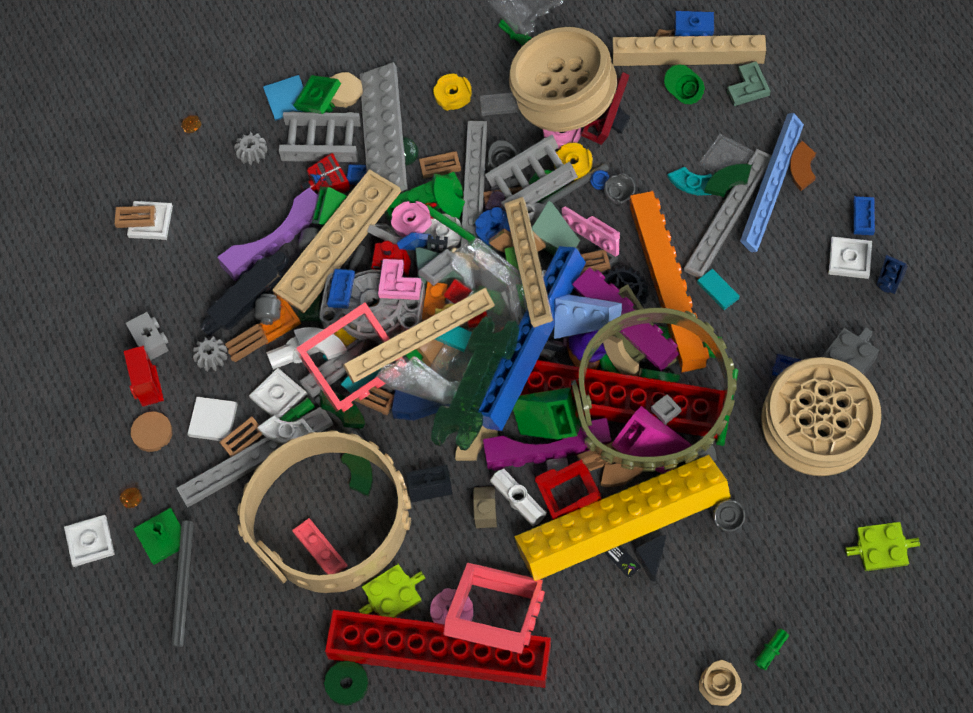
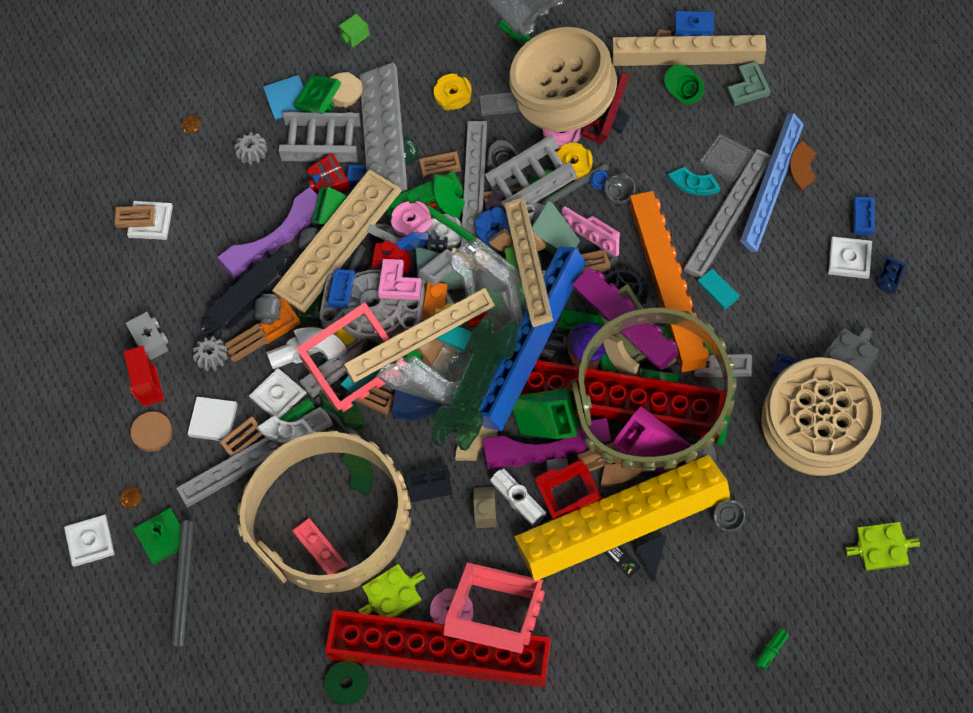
red plate [444,279,472,304] -> none
light blue wedge [554,295,622,339] -> none
light grey plate [651,394,681,424] -> none
tan hat [699,660,742,706] -> none
dark green tile [704,164,752,197] -> none
none -> bright green brick [339,14,370,48]
none -> light grey hinge [694,354,752,378]

